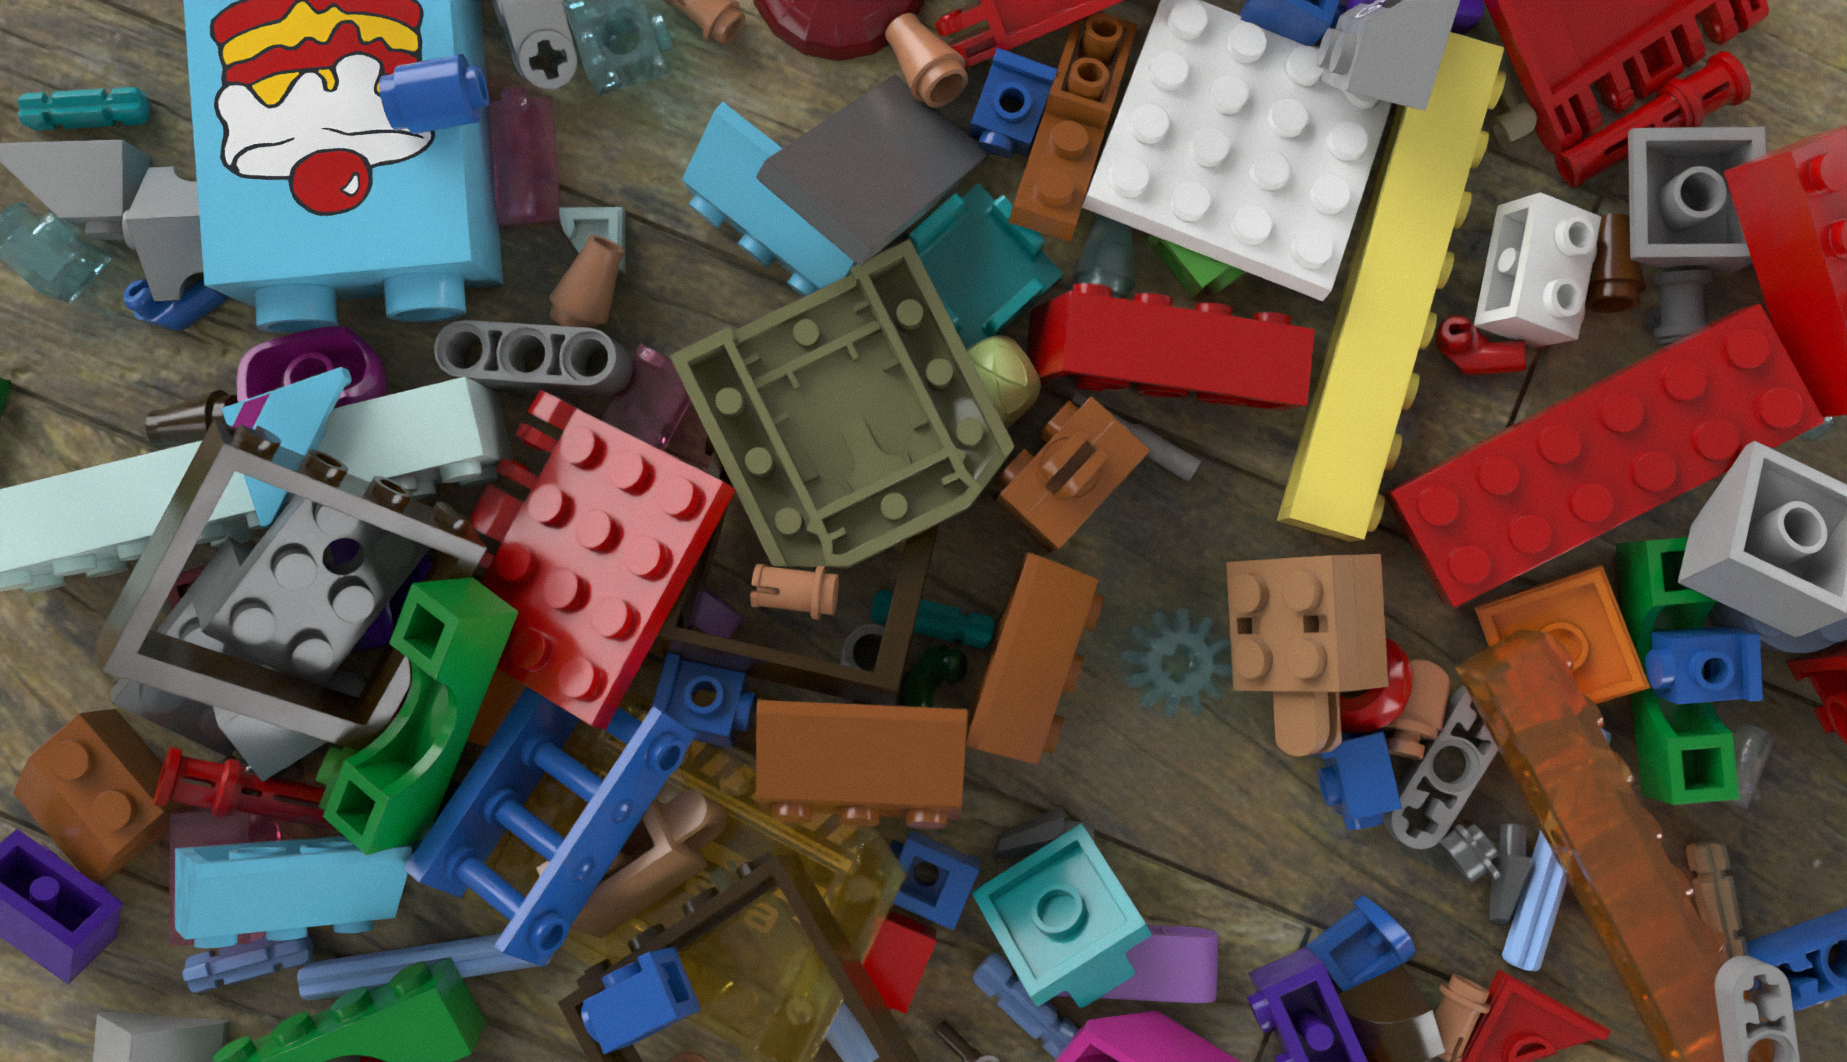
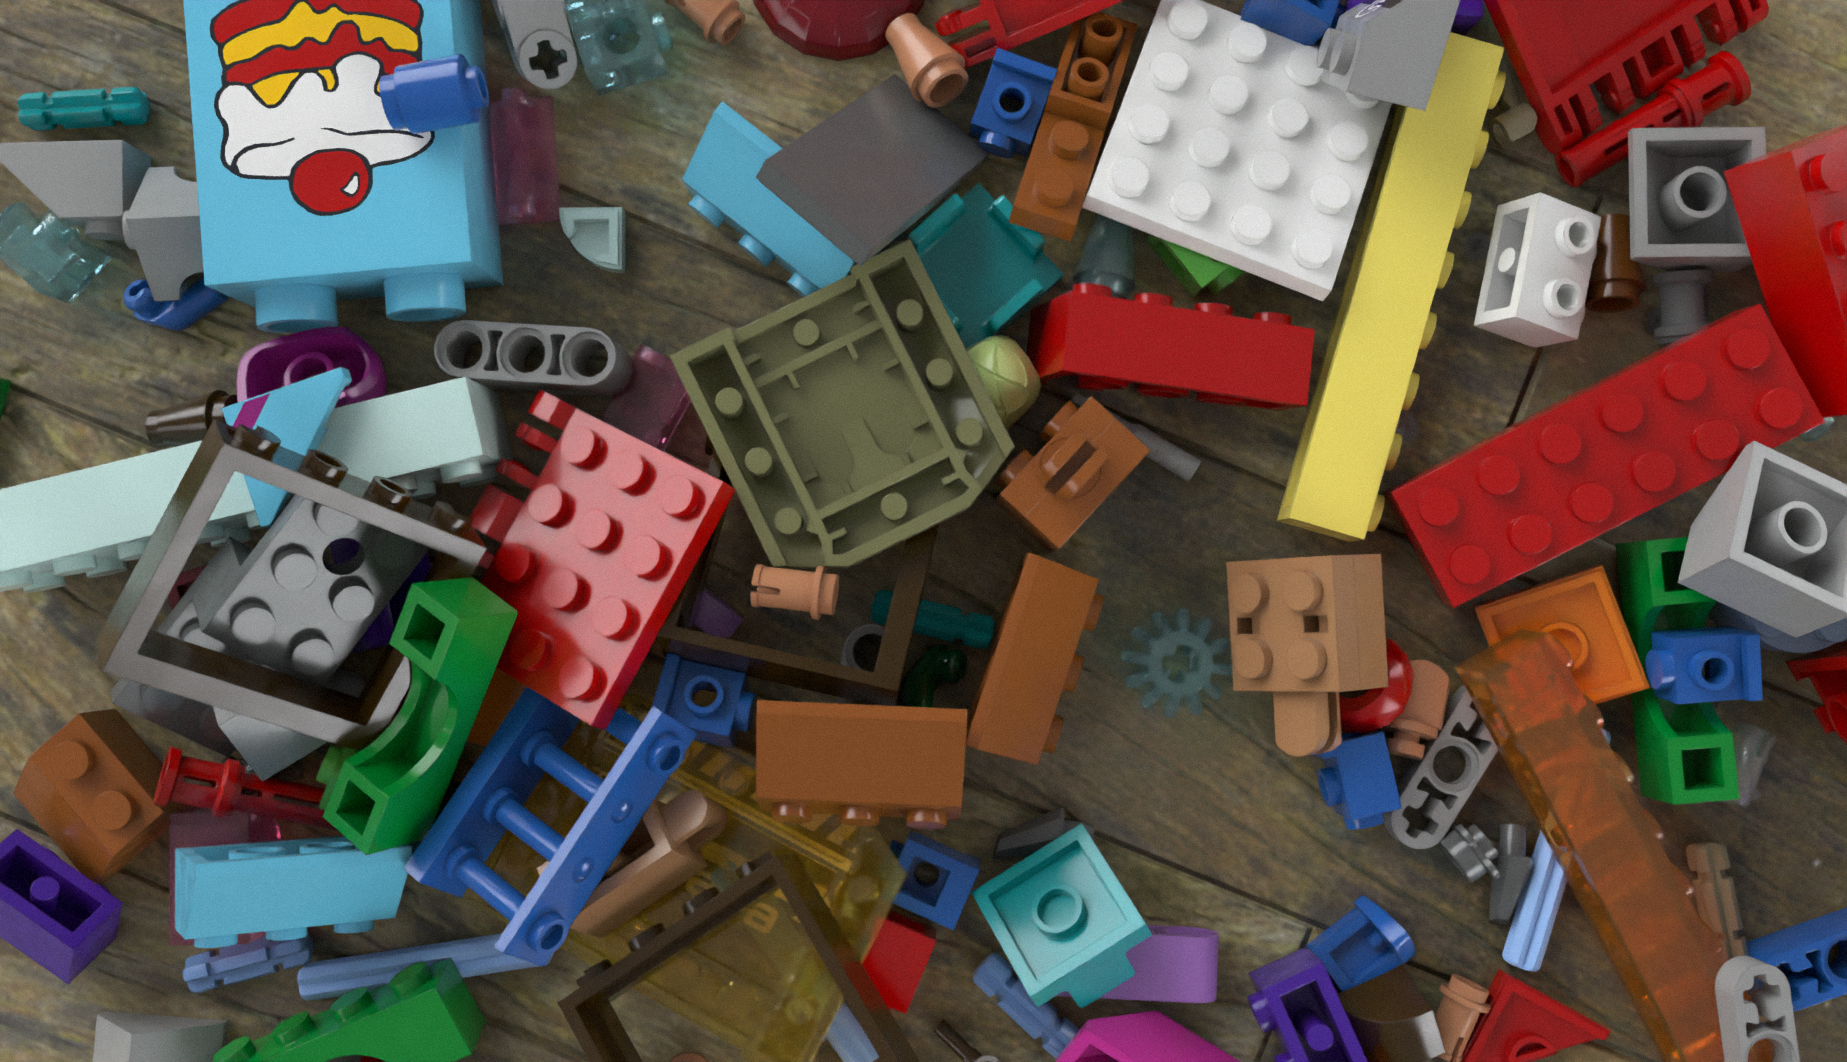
nougat cone [549,235,625,330] -> none
blue brick [581,947,701,1054] -> none
red arm [1435,315,1526,376] -> none

